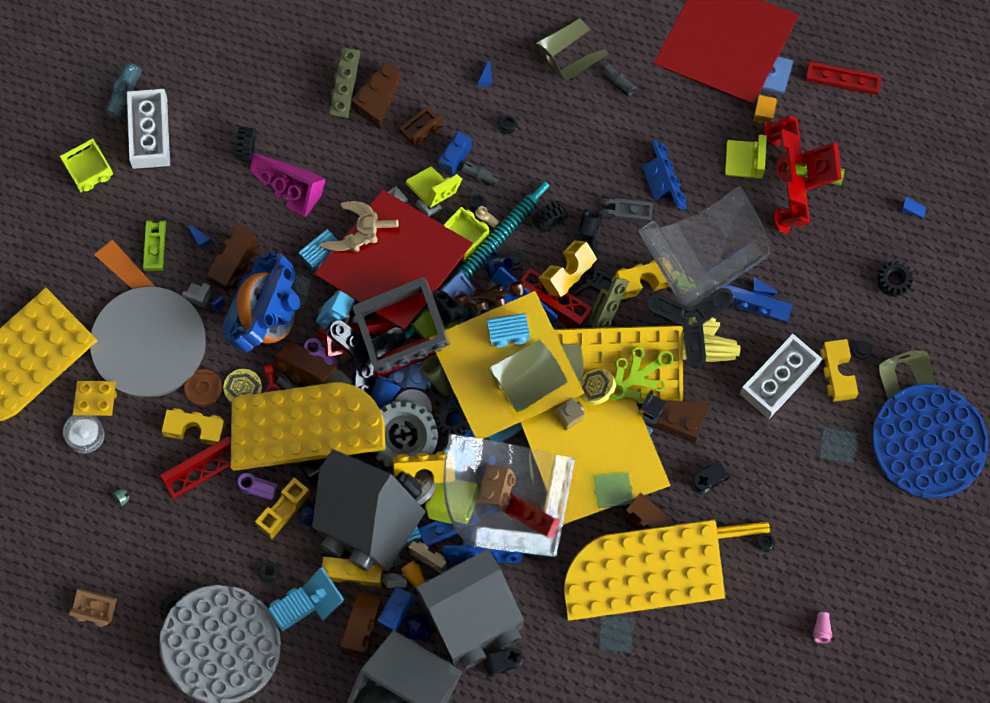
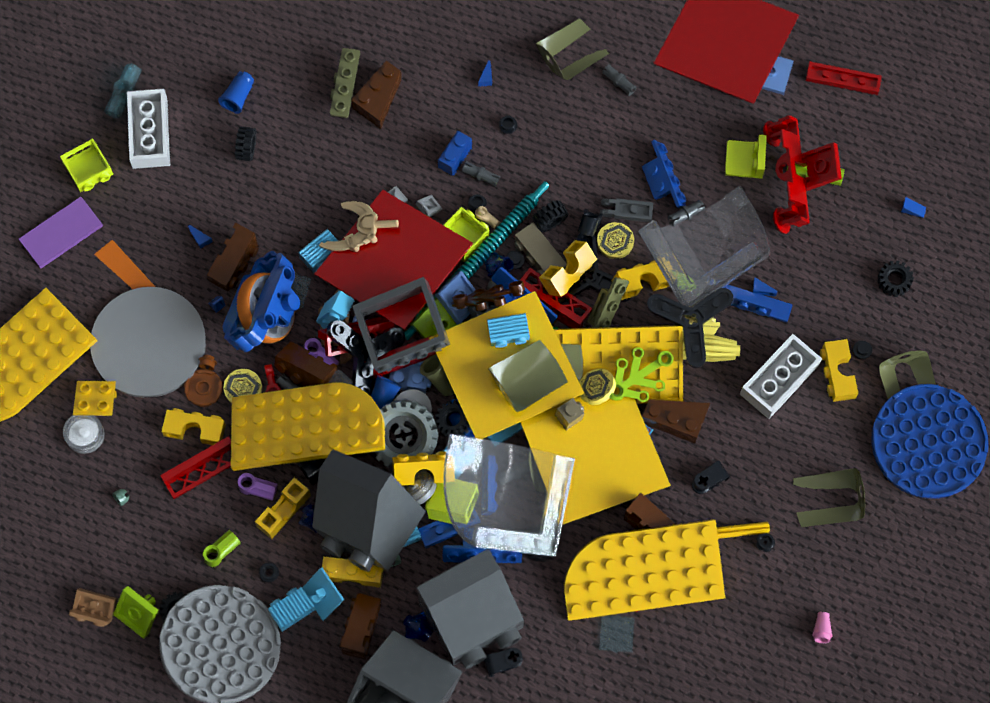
lime plate [143,220,166,271] -> none
light grey panel [182,283,212,308] -> none
dark pink wedge [250,153,325,217] -> none
blue brick [378,587,414,632] -> none
light grey tile [382,573,407,588] -> none
black brick [395,471,422,499] -> none
reddish brown bracket [399,106,442,146] -> none
light orange cone [401,560,426,589] -> none
neon yellow bracket [406,167,462,208] -> none
tan plate [409,541,447,574] -> none
black piece [428,290,465,324] -> none
medium nougat bracket [477,464,516,511] -> none
red plate [500,493,560,539] -> none
clear light blue piece [594,472,633,508] -> none
black panel [639,390,667,423] -> none
light orange panel [753,95,777,124] -> none
clear light blue piece [820,427,858,464] -> none
none -> medium lavender tile [19,197,103,268]
none -> lime tile [113,586,158,639]
none -> dark orange plate [198,355,217,370]
none -> lime piece [203,530,241,567]
none -> blue plant [218,71,254,114]
none -> dark tan brick [514,222,567,275]
none -> tile [597,222,634,259]
none -> dark grey pin [667,200,705,226]
none -> olive piece [793,468,865,527]

